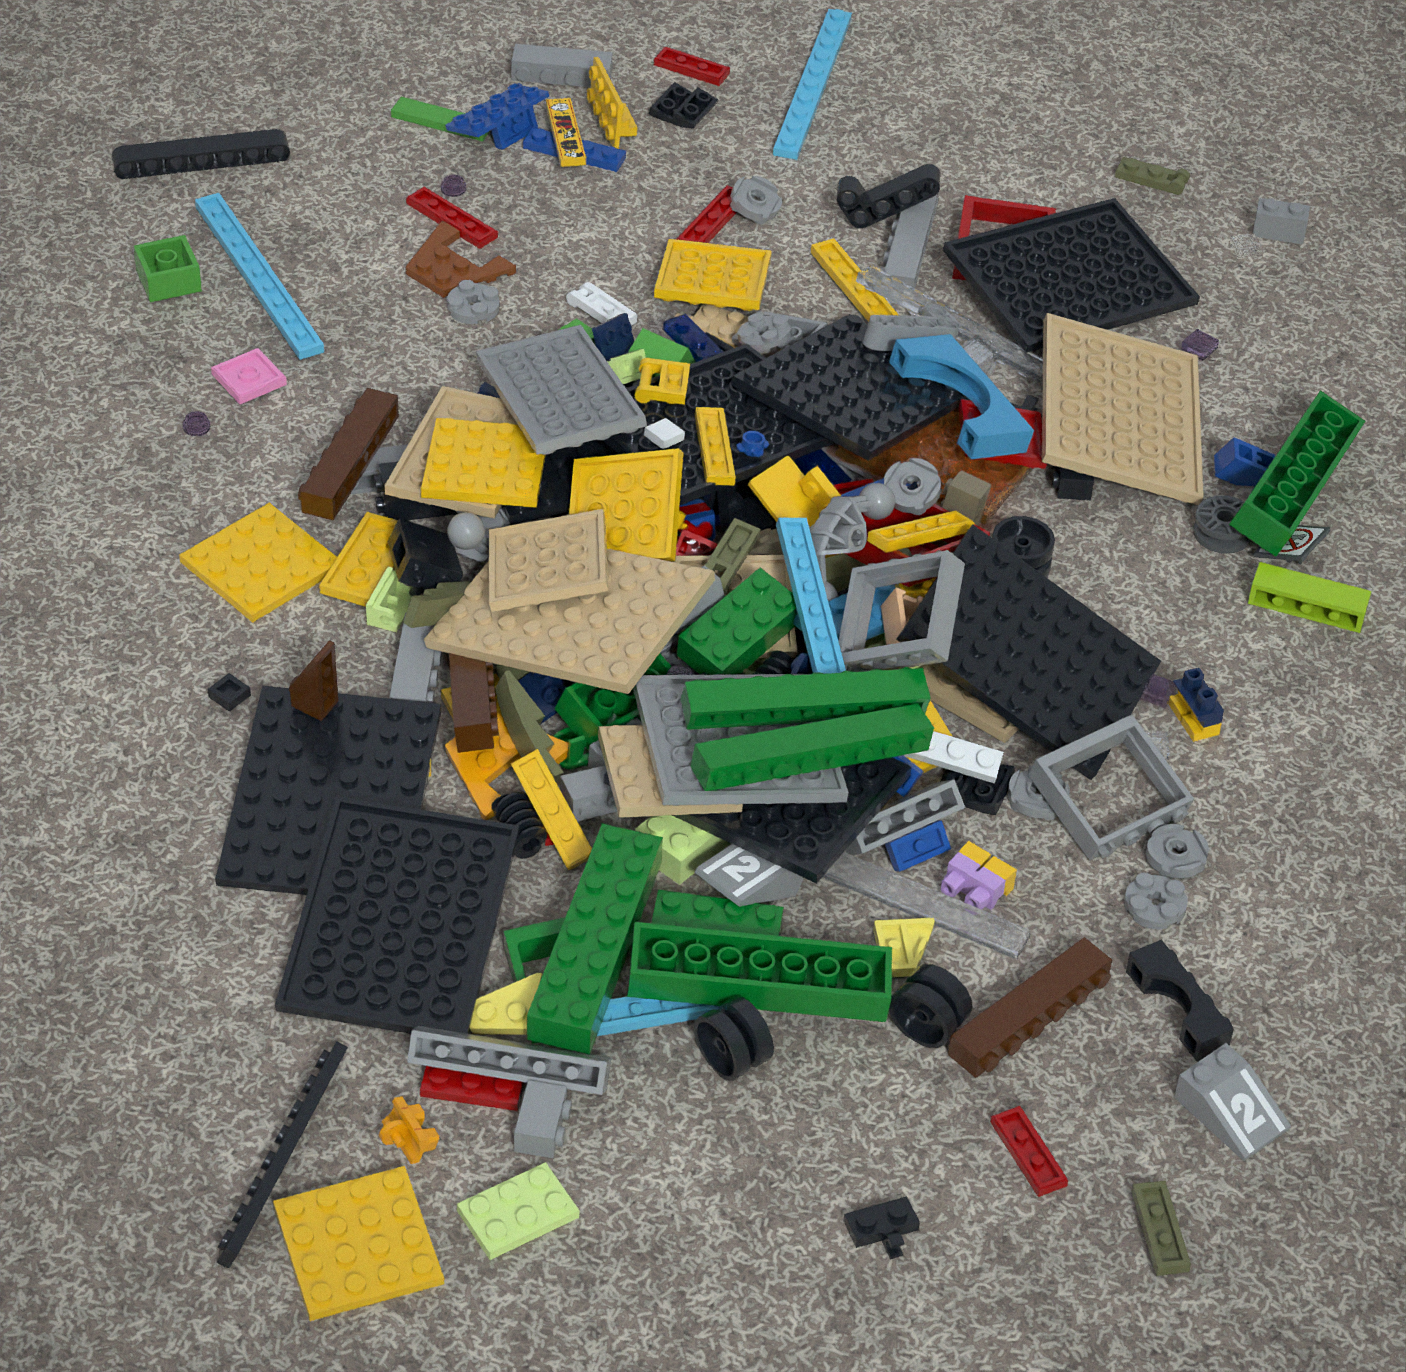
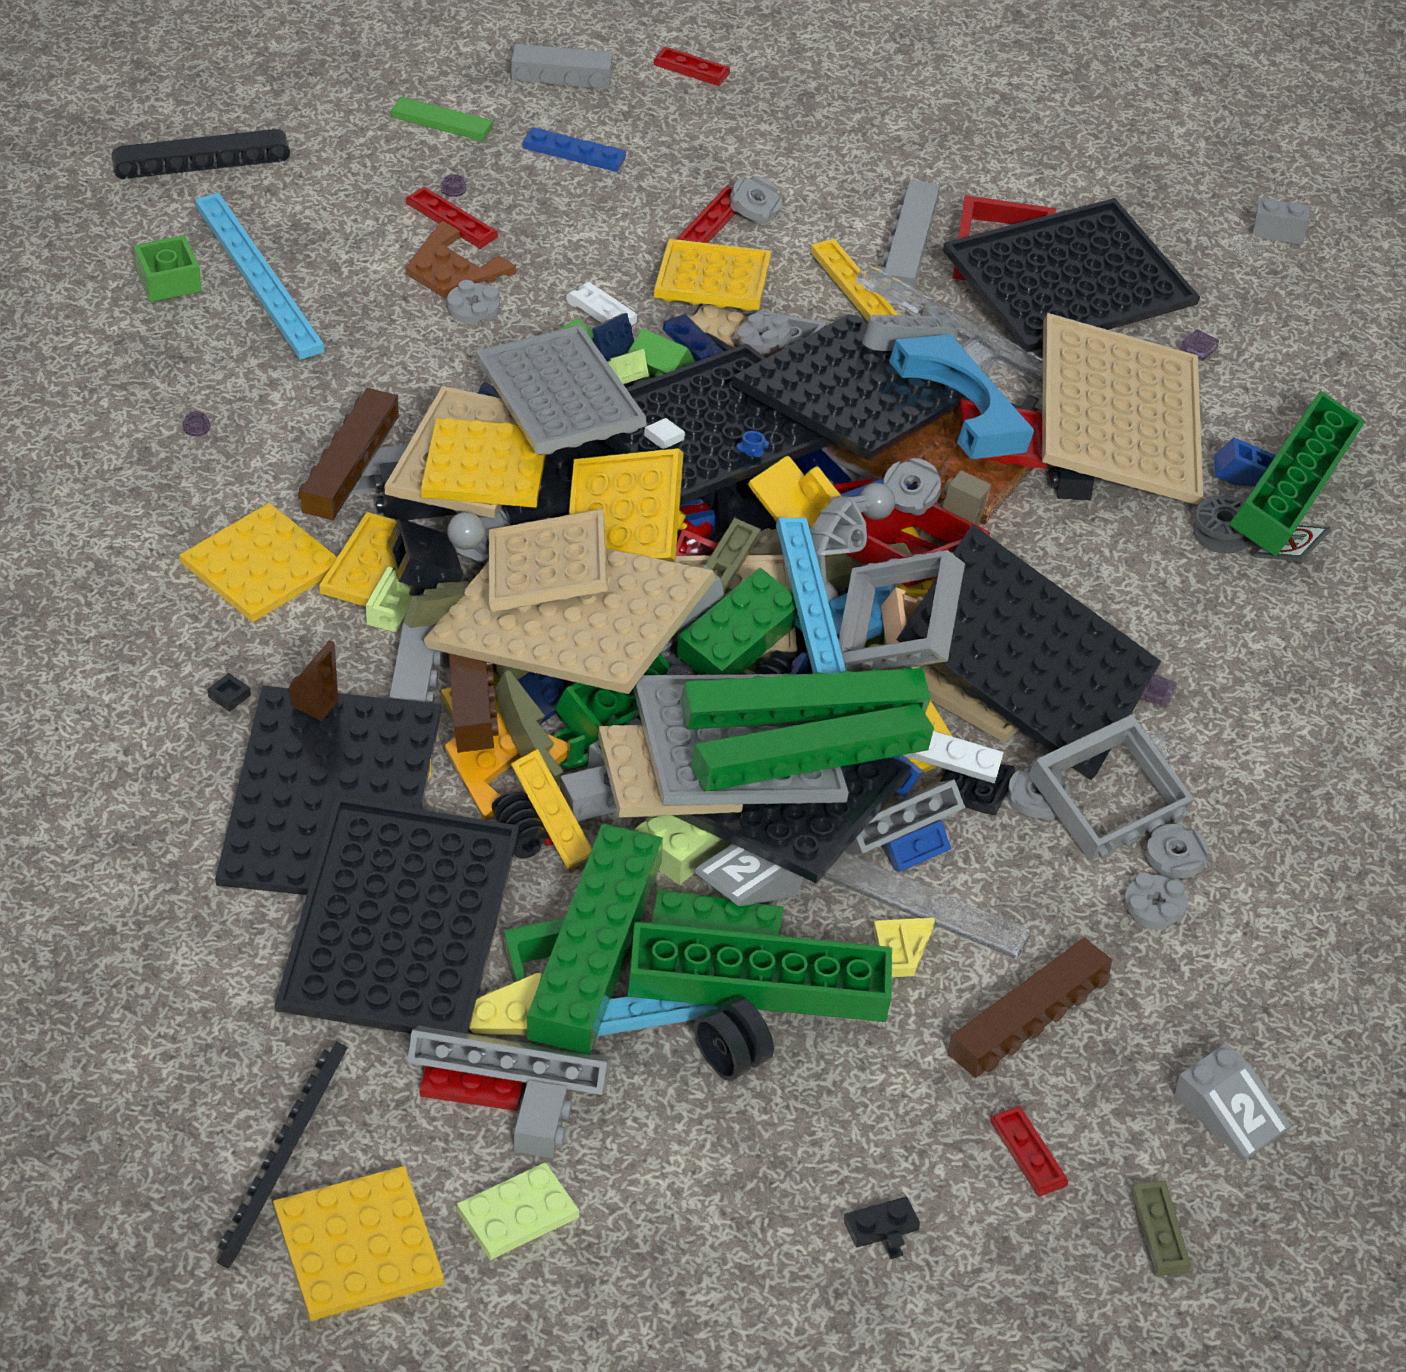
bright pink plate [211,348,287,404] -> none
light orange hips [379,1096,439,1164] -> none
blue bracket [445,83,549,150] -> none
tile [546,98,586,167] -> none
yellow bracket [587,57,638,149] -> none
yellow plate [635,358,690,405] -> none
black slope [648,82,718,128] -> none
yellow tile [695,407,736,486] -> none
medium azure plate [773,9,852,160] -> none
black beam [836,164,941,229] -> none
yellow tile [867,510,975,553] -> none
black wheel [889,964,973,1048] -> none
lavender hips [941,841,1017,913] -> none
black wheel [992,516,1055,578] -> none
olive plate [1115,156,1190,195] -> none
black arch [1126,939,1234,1062] -> none
dark blue hips [1168,668,1224,742] -> none
lime brick [1248,562,1372,633] -> none

